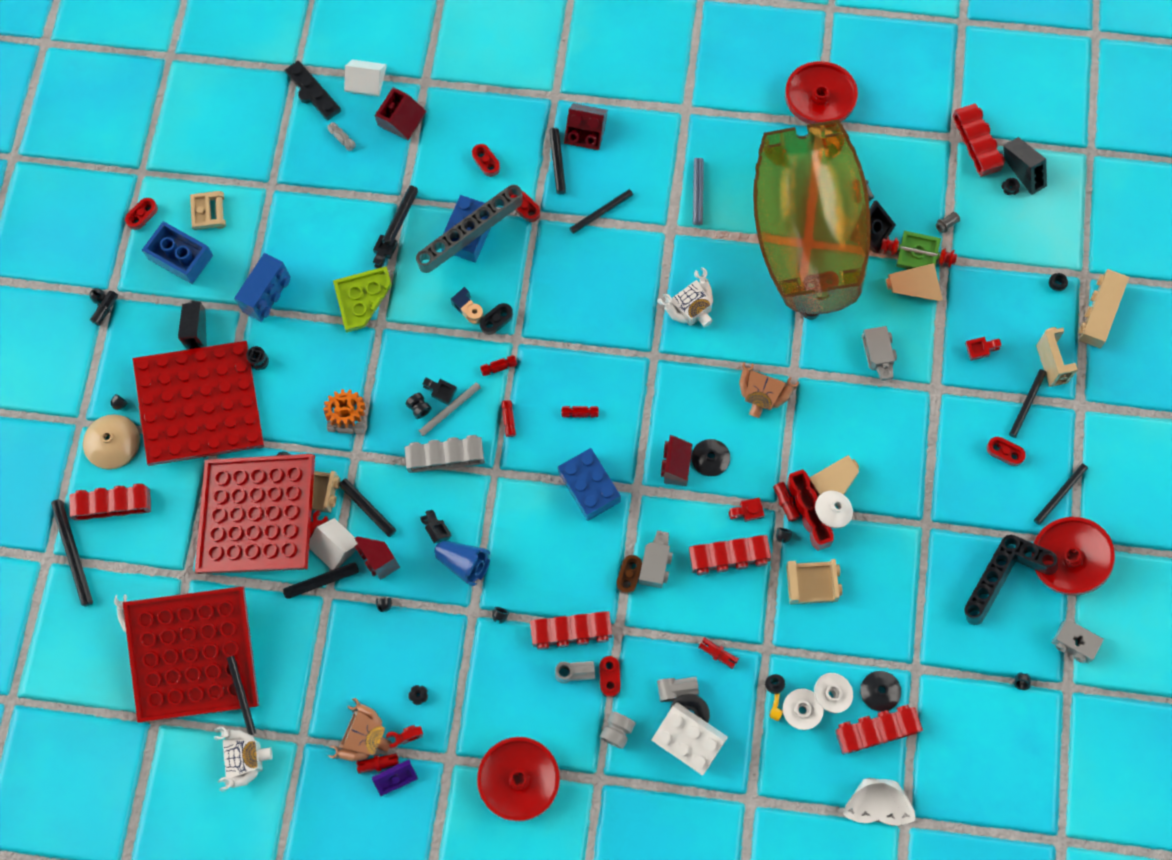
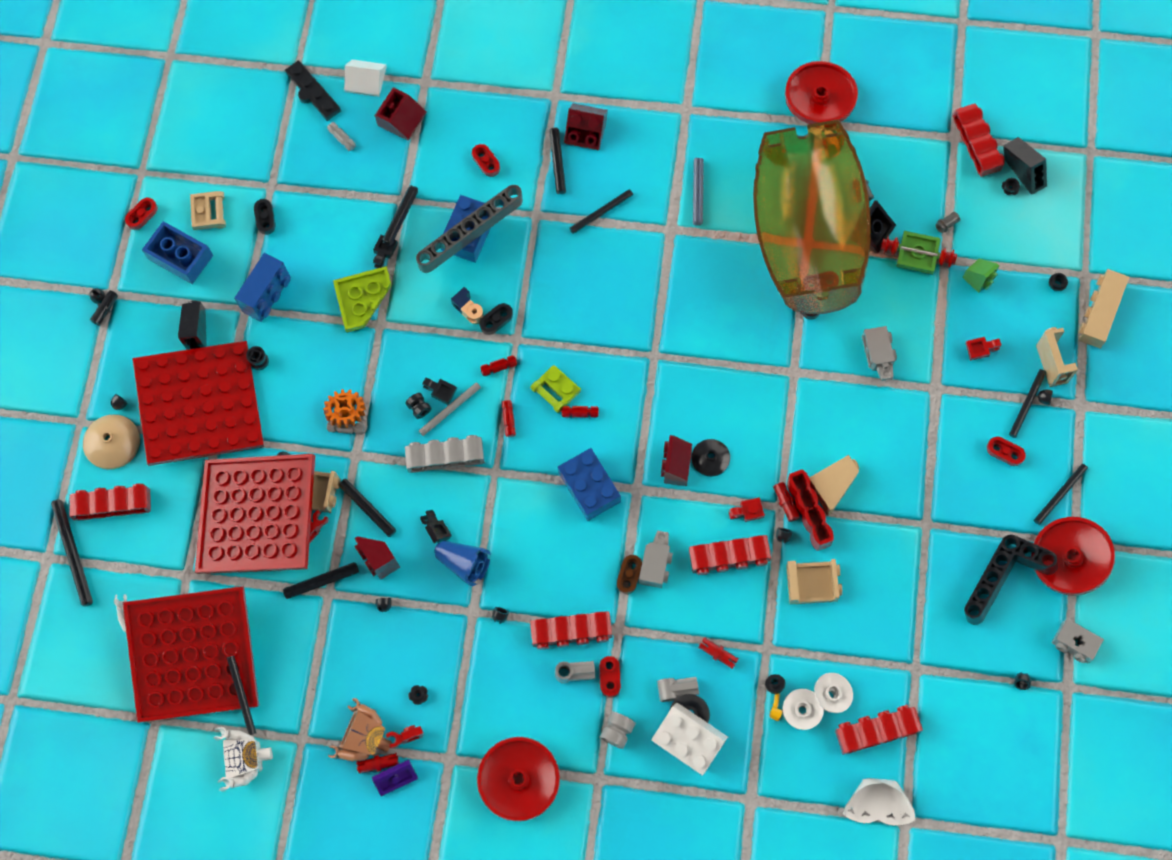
white slope [309,518,357,570] -> none
red plate [511,191,541,222] -> none
white torso [657,268,713,327] -> none
nougat torso [739,362,799,418] -> none
white dish [815,491,853,528] -> none
black dish [860,671,901,712] -> none
tan slope [886,263,943,301] -> none
none -> black plate [254,199,276,235]
none -> lime plate [530,365,581,413]
none -> bright green slope [963,258,999,293]
none -> black hinge [1038,389,1053,405]

